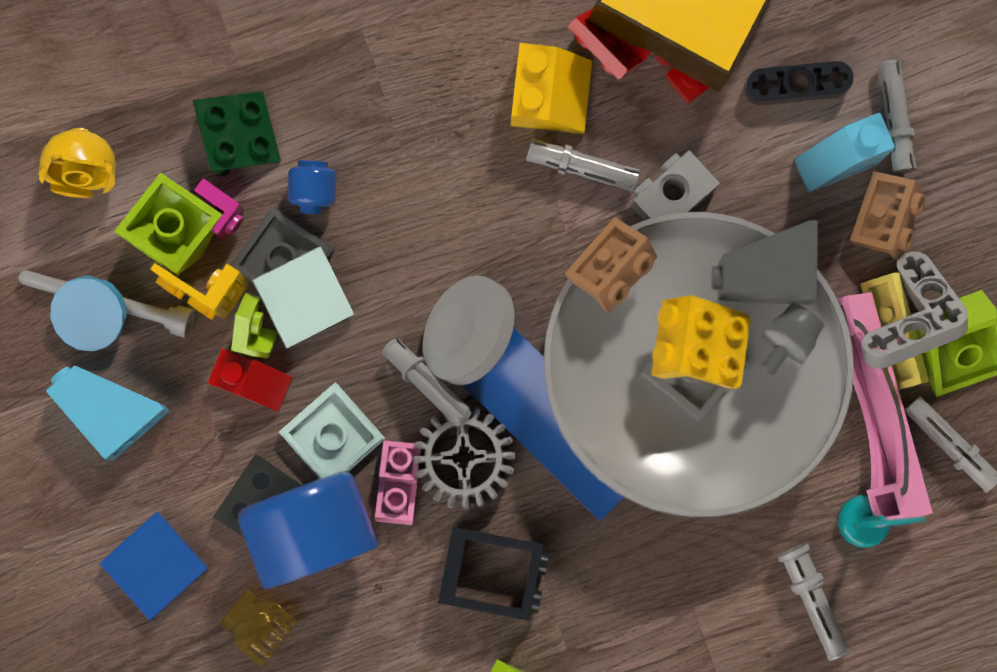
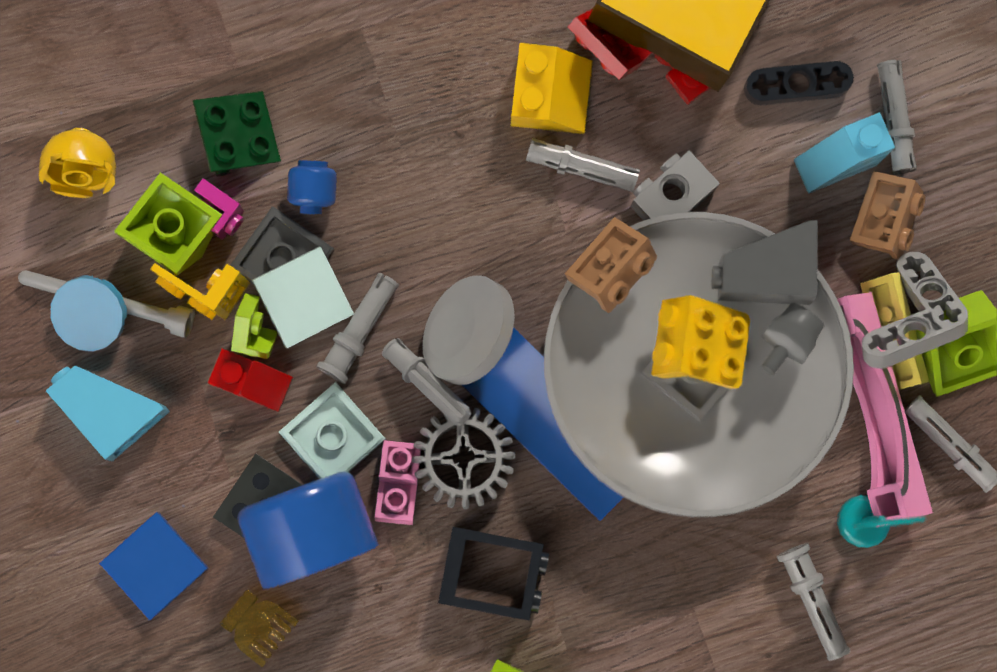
none -> light grey pin [316,273,399,384]

